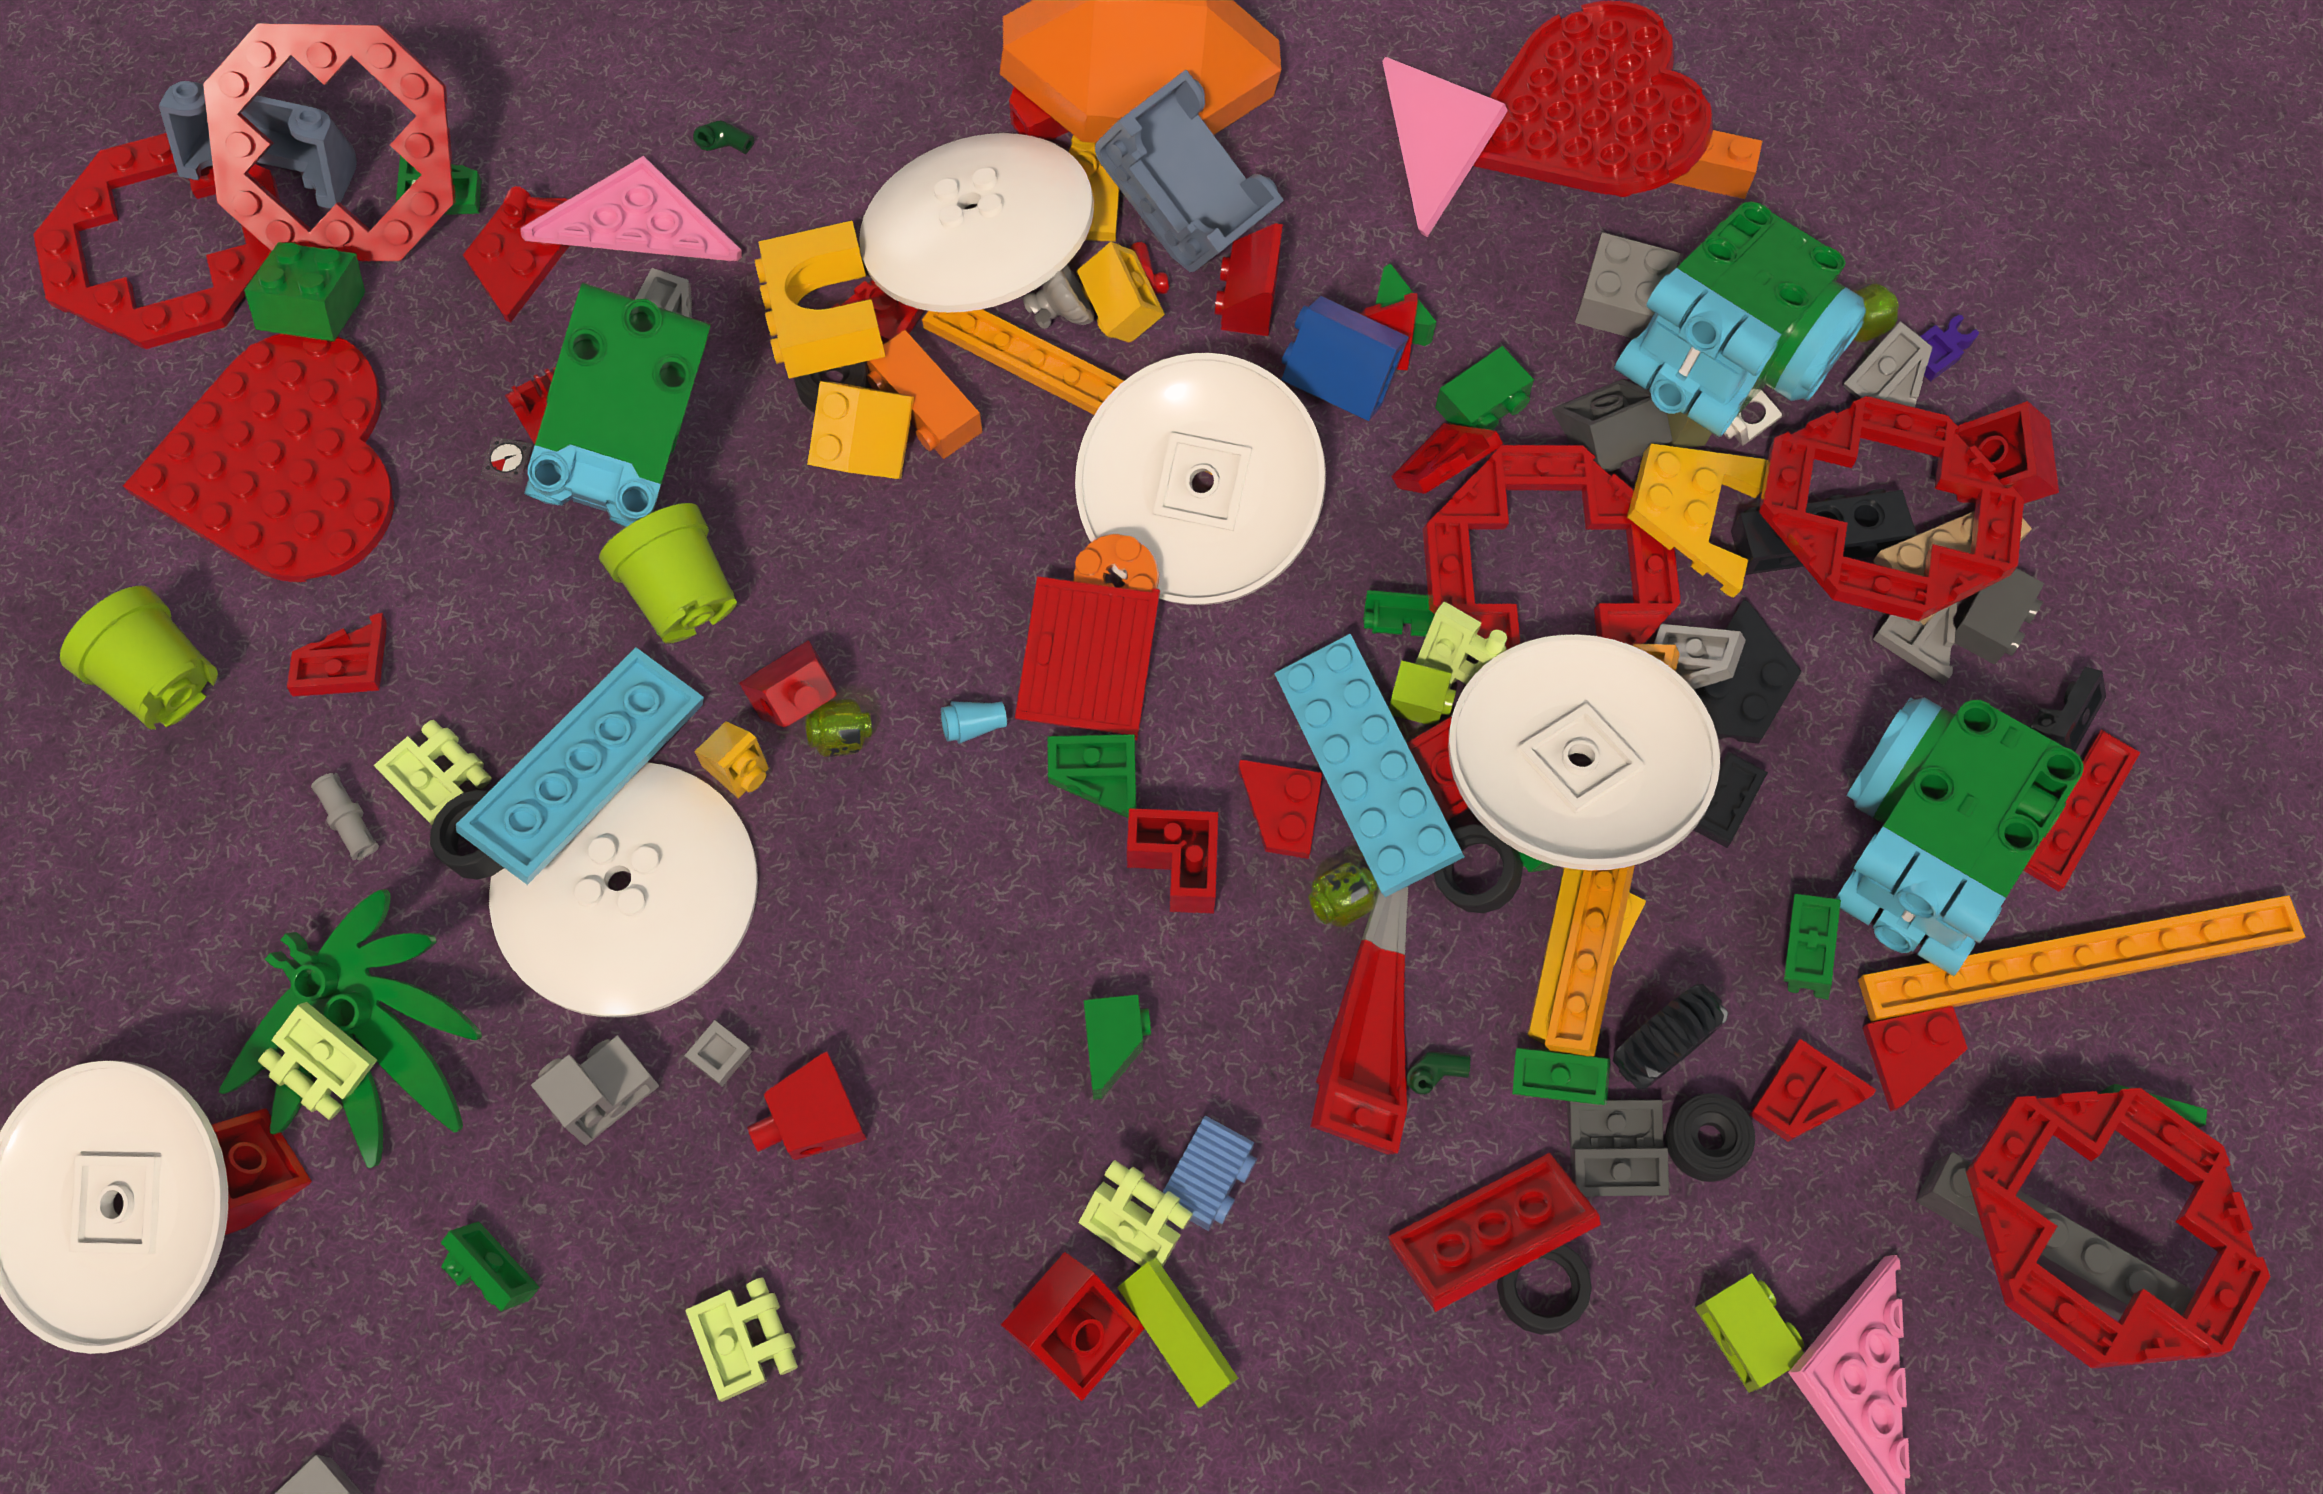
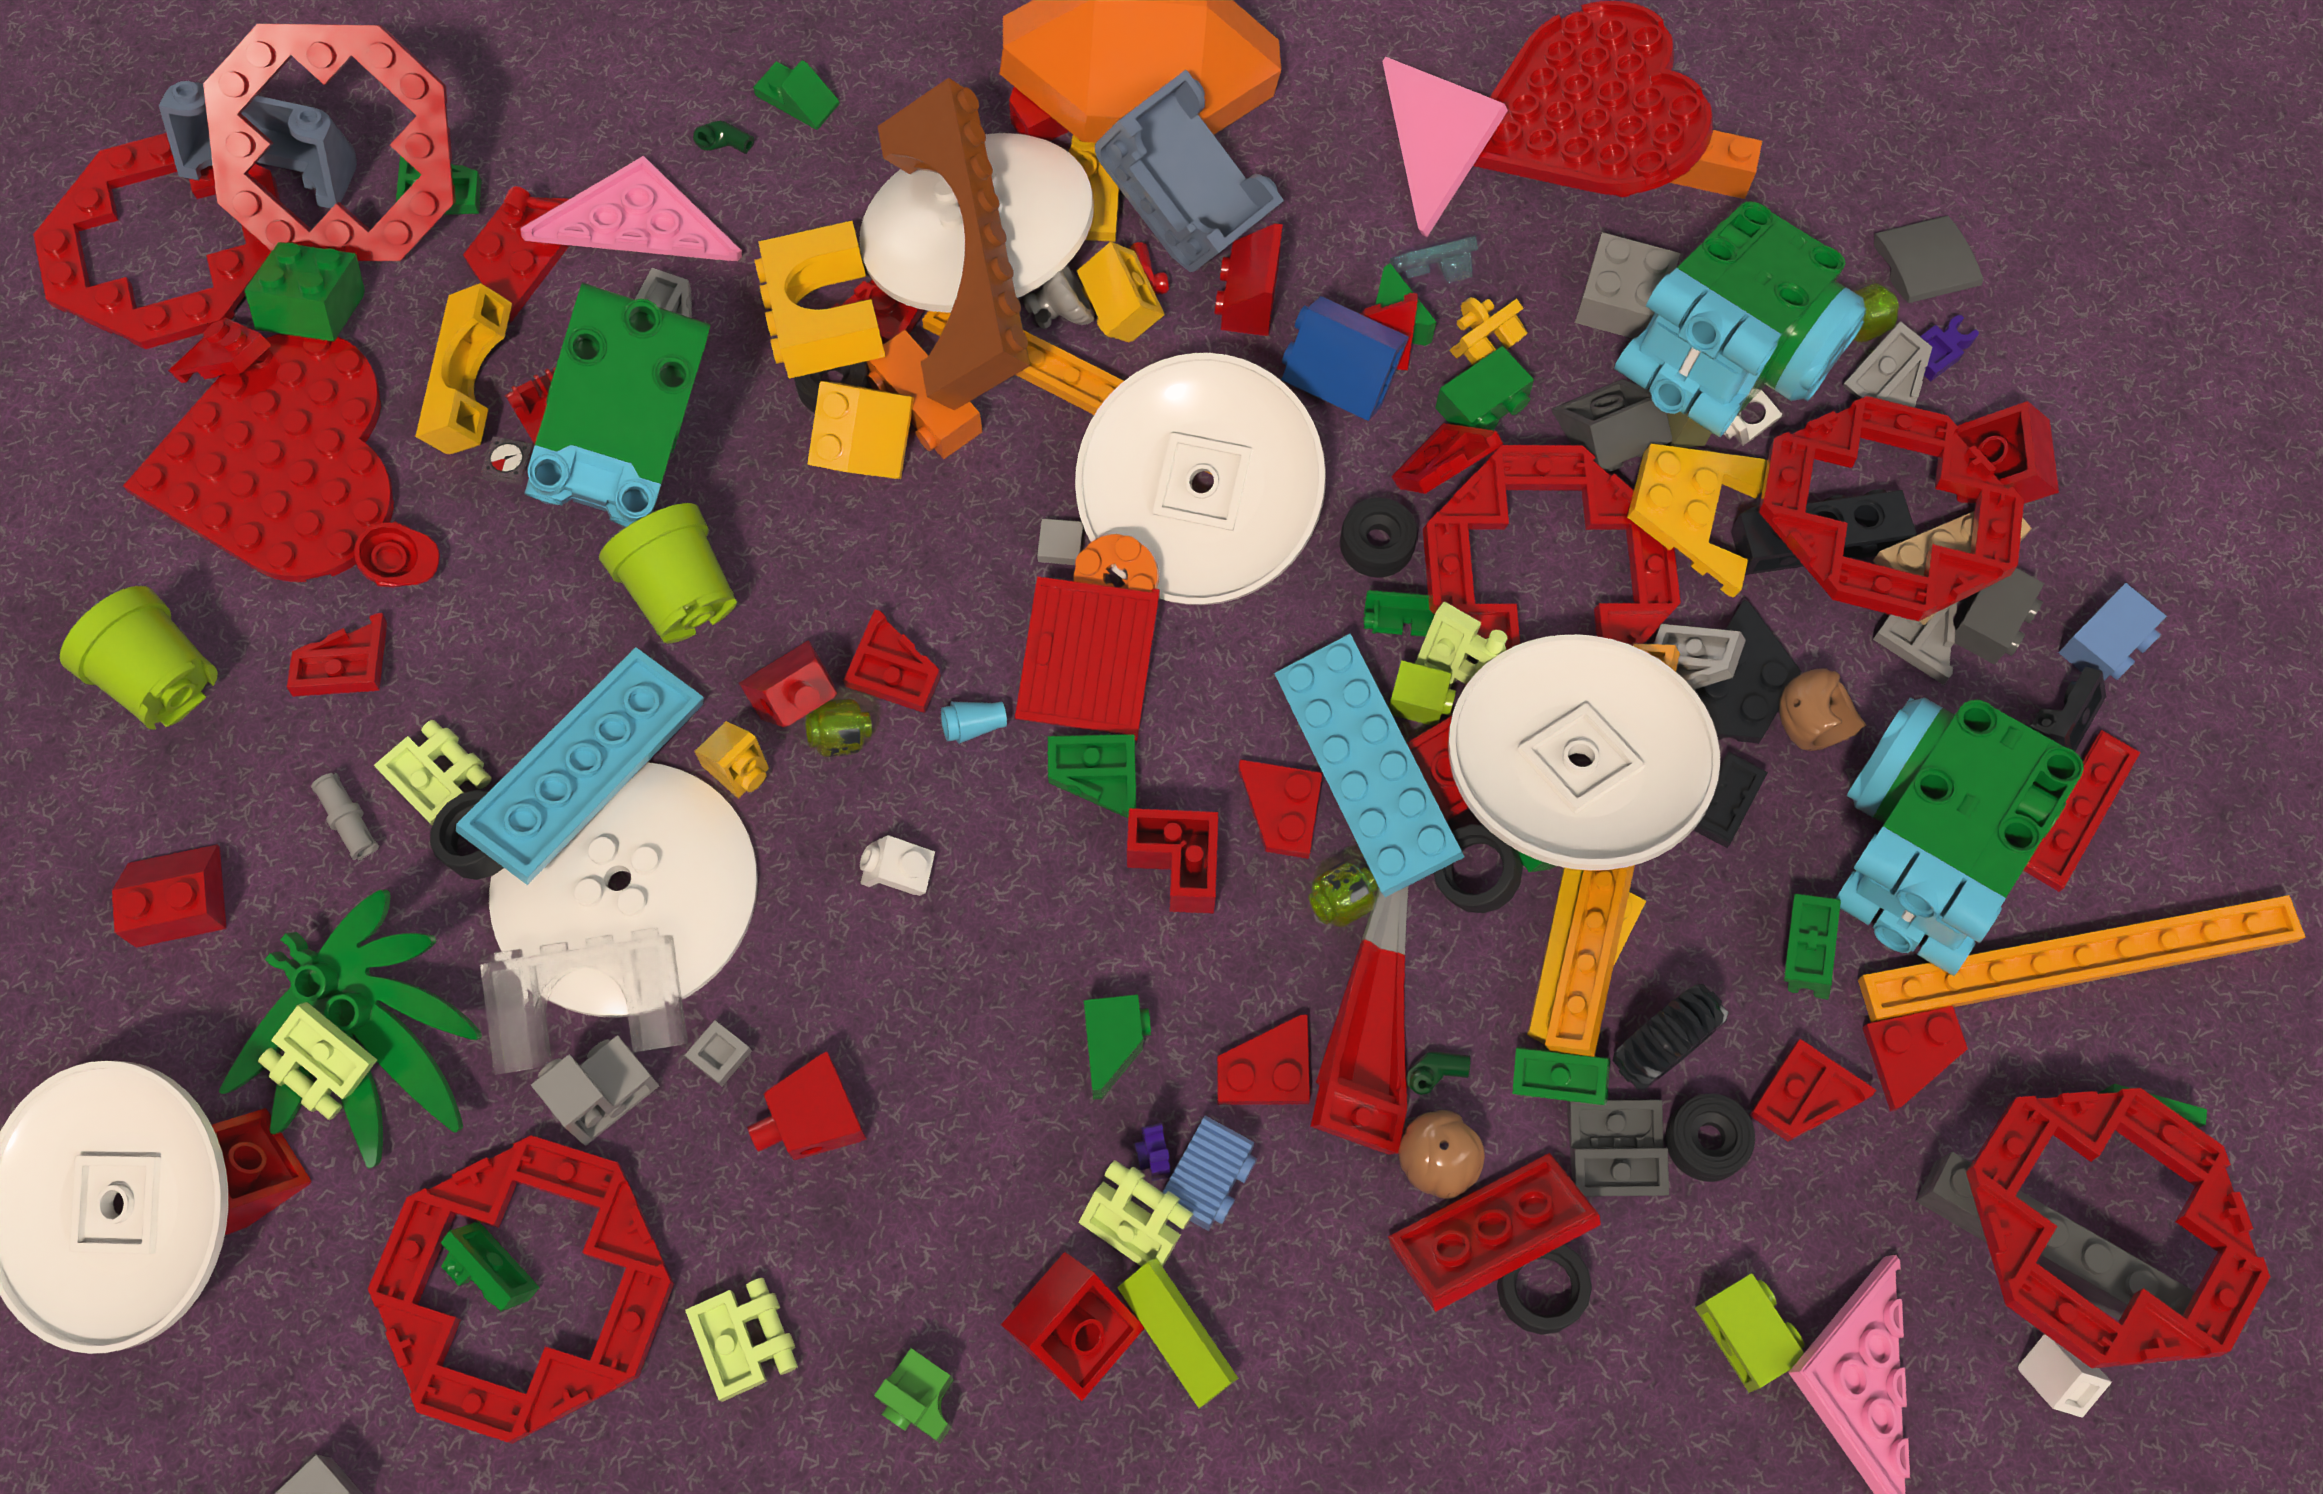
none -> red slope [112,844,226,948]
none -> red wing [168,317,271,383]
none -> red hat [354,521,440,588]
none -> red plate [368,1135,674,1444]
none -> yellow arch [415,283,512,454]
none -> clear arch [480,927,688,1075]
none -> green slope [753,60,840,130]
none -> red wing [844,609,941,713]
none -> white bracket [860,835,935,896]
none -> bright green brick [874,1348,954,1444]
none -> dark orange arch [877,78,1030,410]
none -> light grey tile [1037,519,1084,565]
none -> dark purple plate [1135,1123,1170,1181]
none -> red wing [1217,1015,1310,1105]
none -> black tyre [1340,498,1417,578]
none -> clear light blue hinge [1390,236,1479,283]
none -> medium nougat piece [1398,1110,1485,1199]
none -> yellow hips [1449,297,1528,365]
none -> medium nougat piece [1779,668,1866,751]
none -> dark grey slope [1874,216,1983,303]
none -> white panel [2018,1334,2112,1418]
none -> medium blue brick [2058,583,2167,681]

